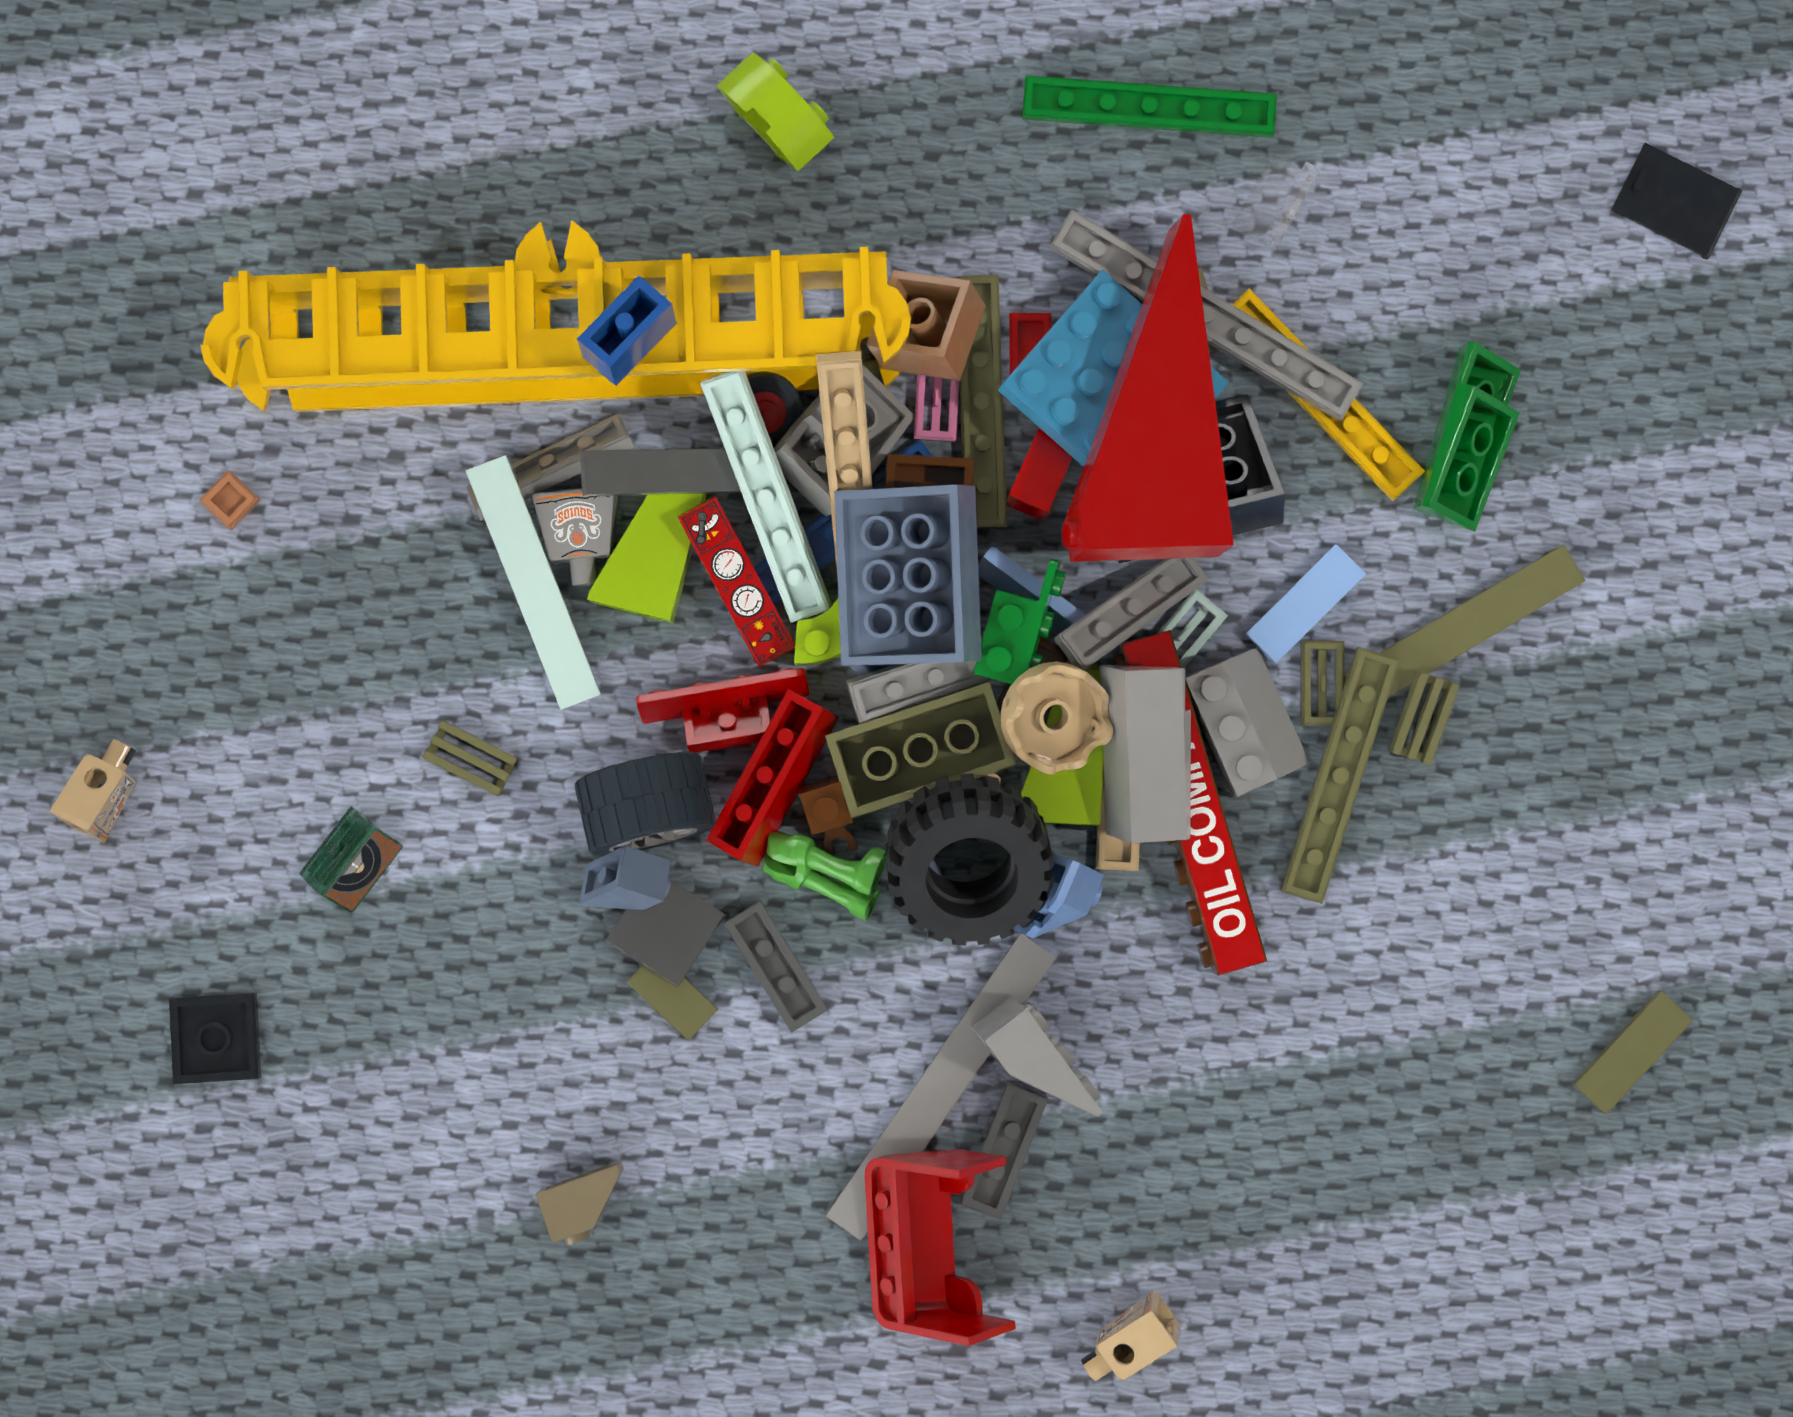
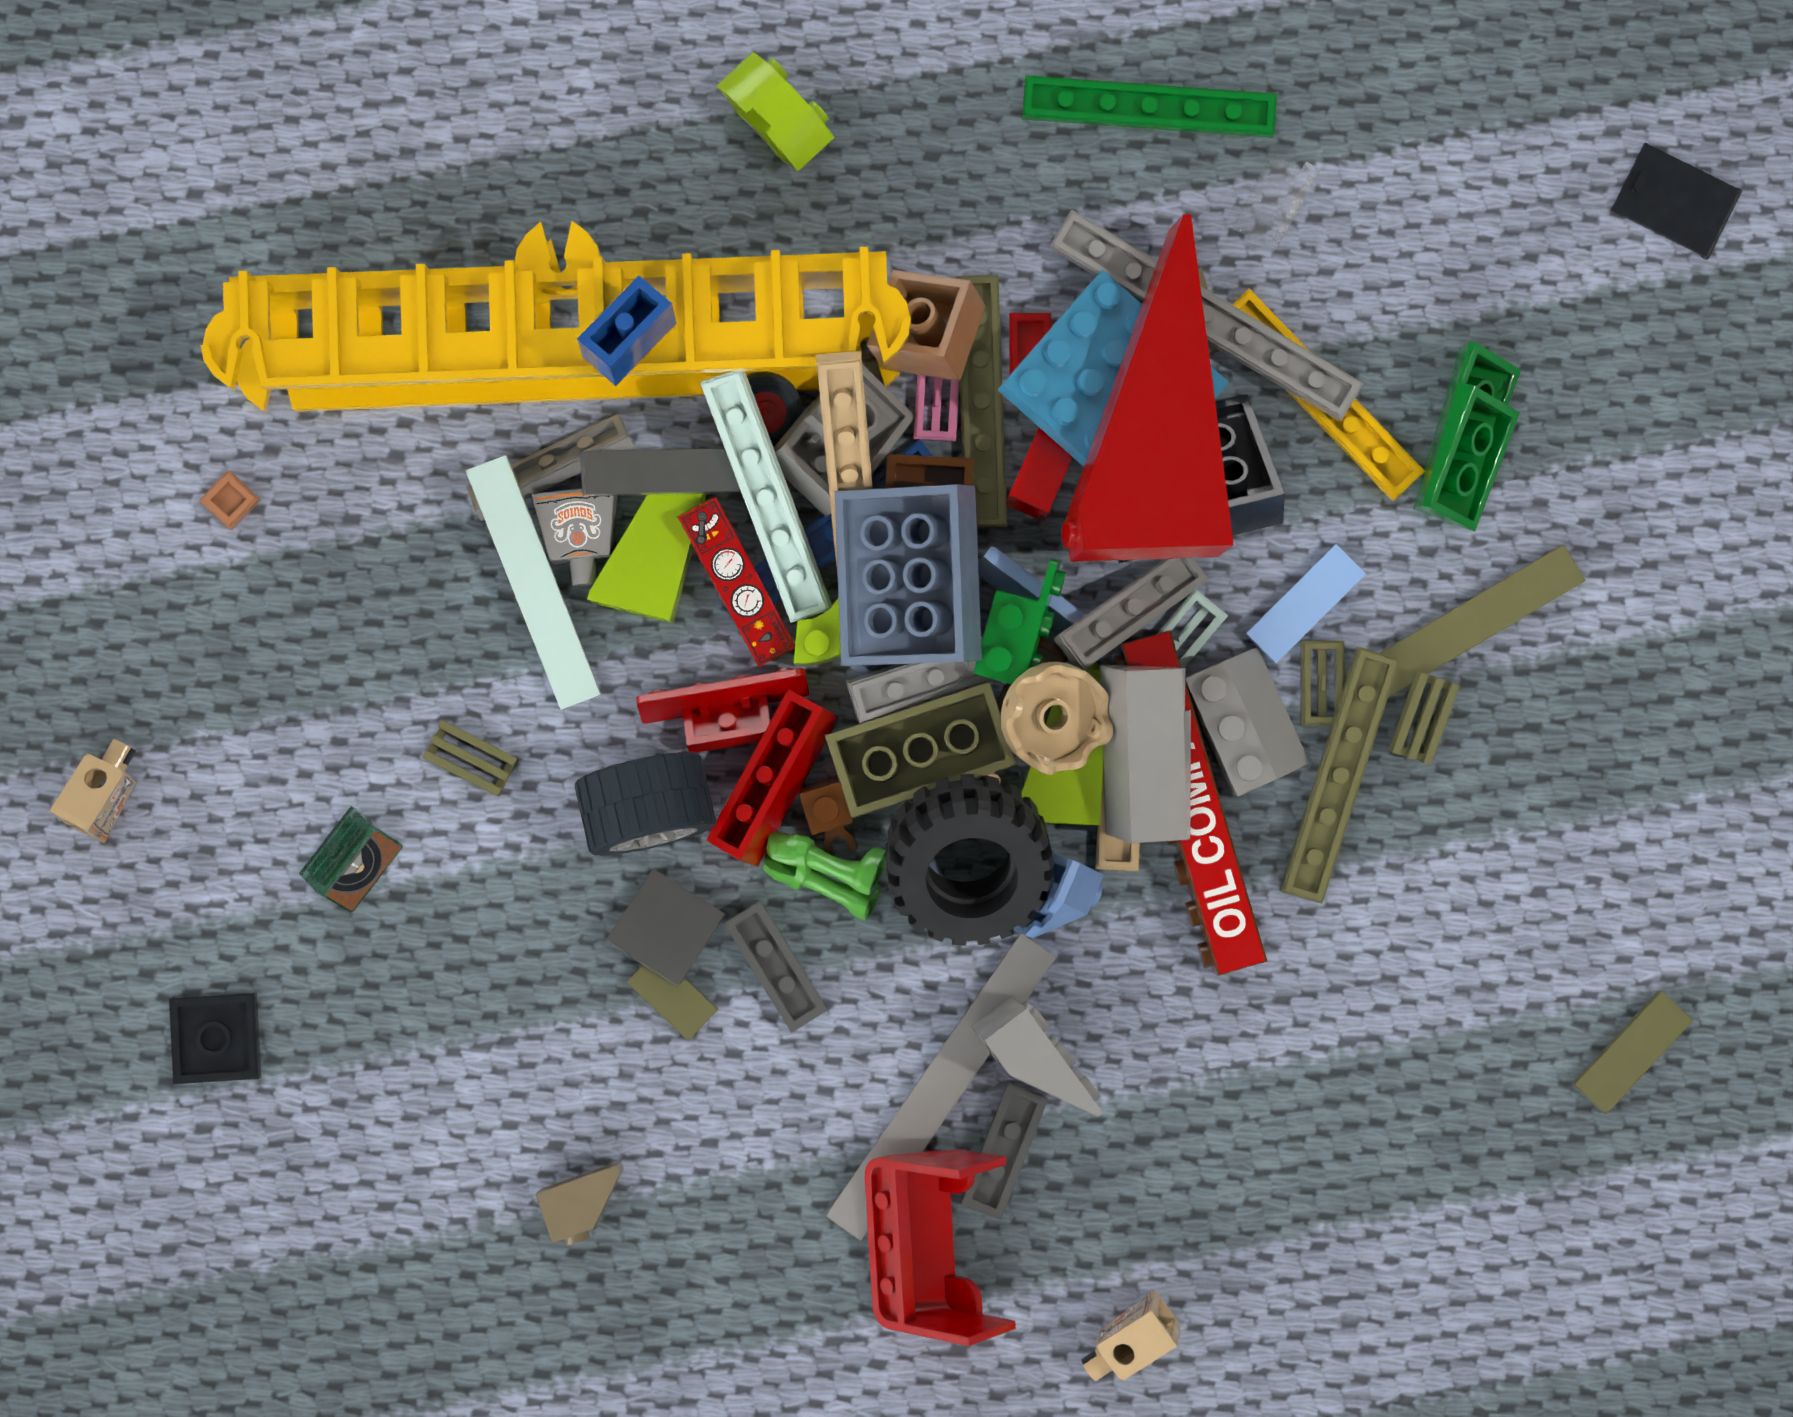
sand blue slope [579,846,671,910] -> none

